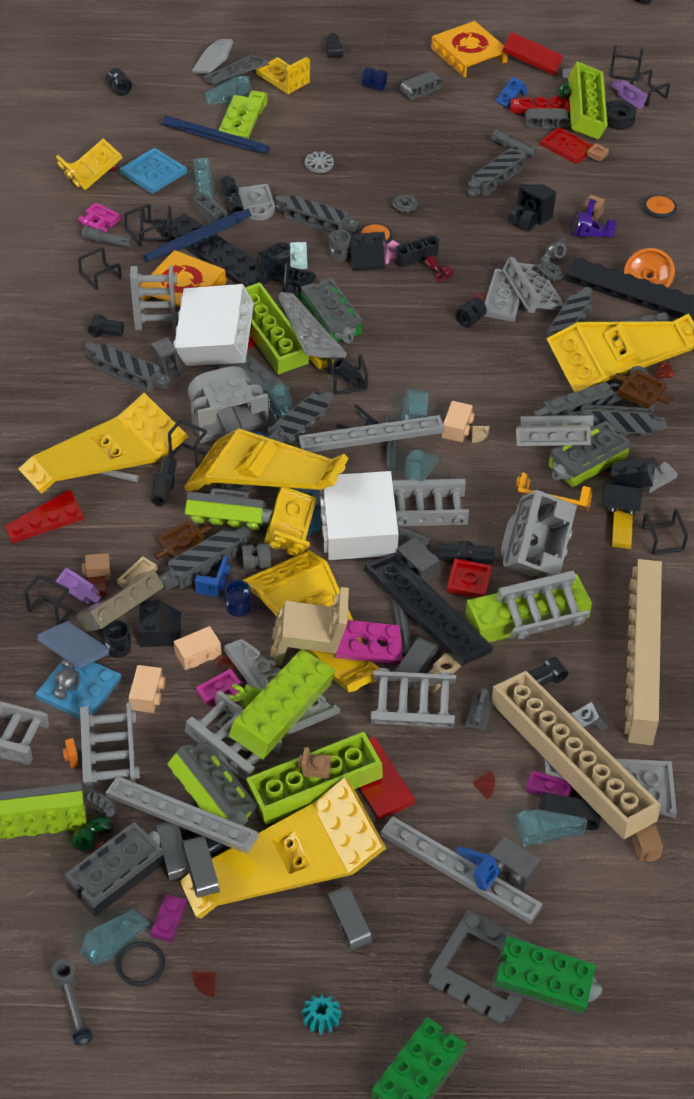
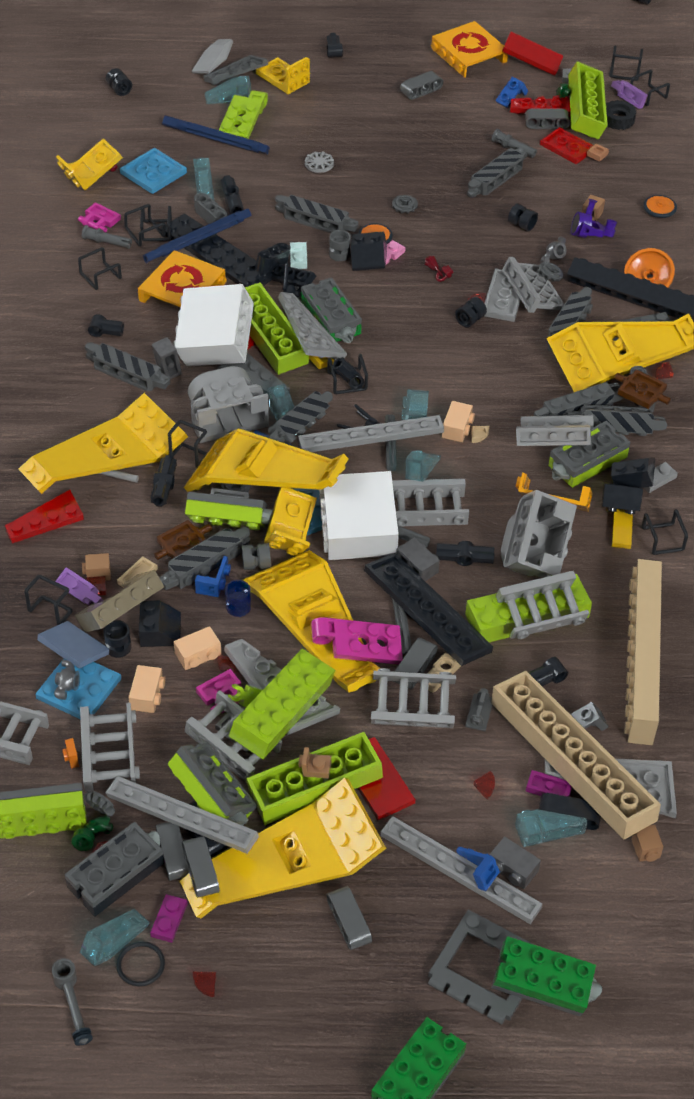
light grey fence [130,266,179,330] -> none
light grey tile [239,183,275,221] -> none
tan bracket [270,587,349,666] -> none
teal gear [302,993,341,1035] -> none
clear blue wheel [362,67,388,90] -> none
black beam [395,236,439,267] -> none
red plate [447,559,492,598] -> none
black slope [517,184,556,226] -> none

